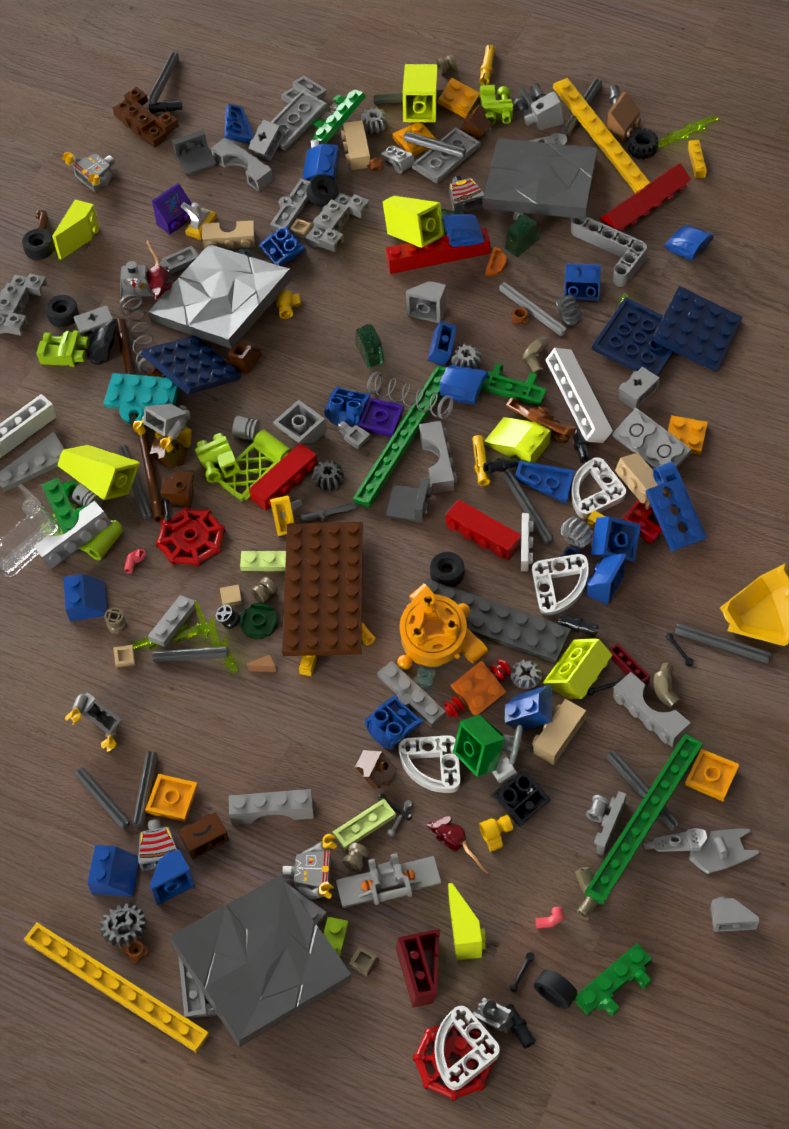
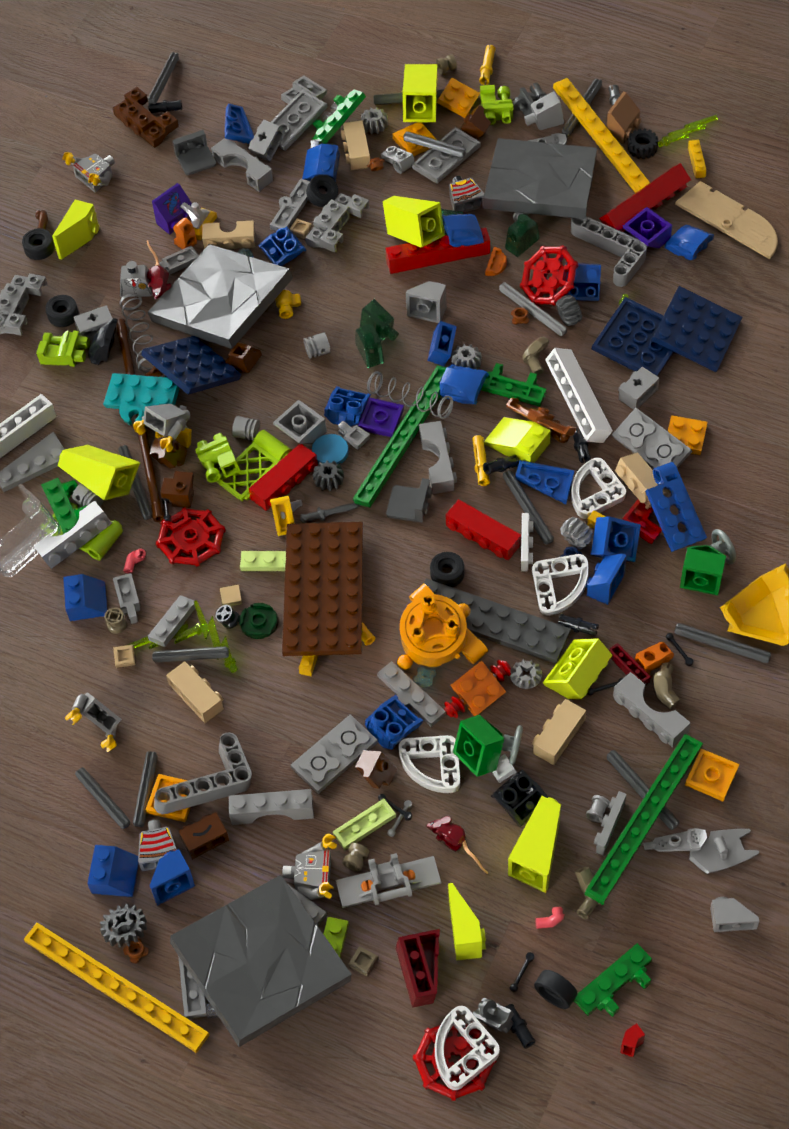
medium nougat piece [247,655,276,672] -> none
dark tan wheel [251,577,278,603] -> none
yellow piece [479,815,513,852] -> none
blue slope [505,685,552,731] -> none
none -> light grey hinge [113,573,140,624]
none -> light grey beam [154,732,252,814]
none -> tan brick [166,661,224,723]
none -> orange leg [173,218,197,250]
none -> light grey piece [291,715,378,794]
none -> light grey piece [303,332,331,359]
none -> dark azure tile [312,434,349,465]
none -> clear green torso [360,299,399,341]
none -> neon yellow slope [508,796,561,893]
none -> red plate [520,245,579,306]
none -> red piece [620,1023,645,1057]
none -> dark purple slope [623,207,672,248]
none -> orange leg [634,642,674,674]
none -> tan door [675,181,778,259]
none -> green piece [680,529,736,596]

